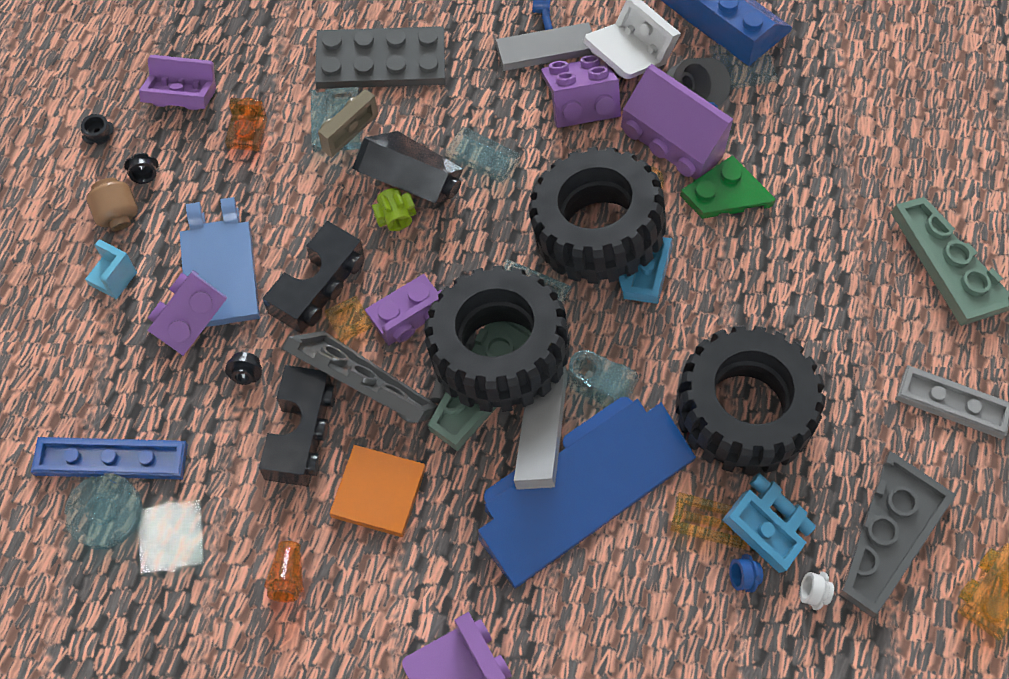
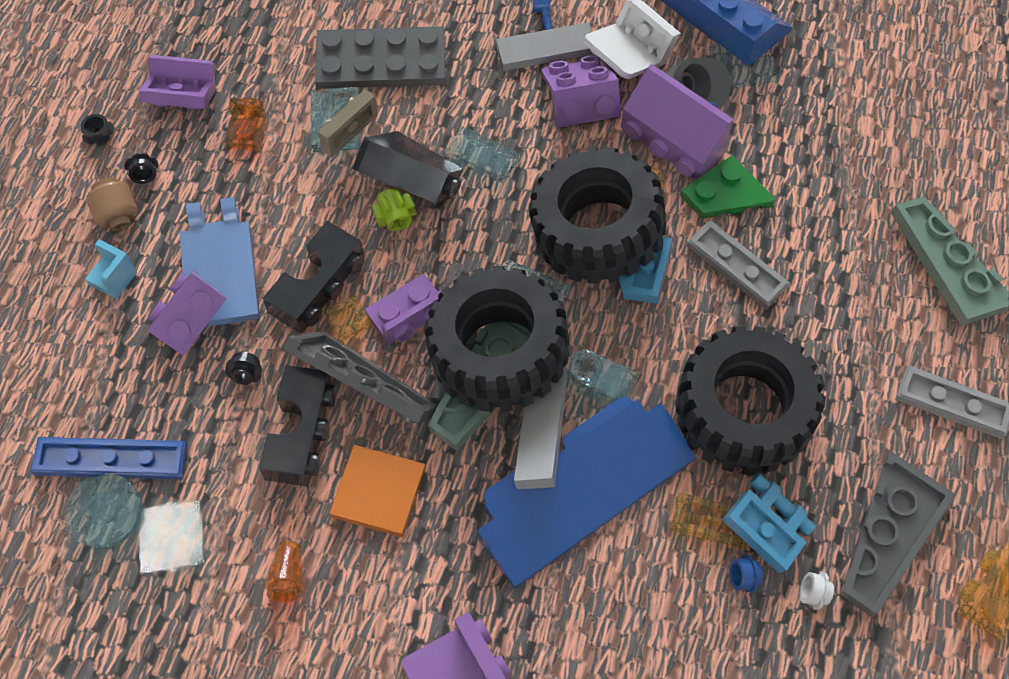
none -> light grey tile [686,220,790,310]

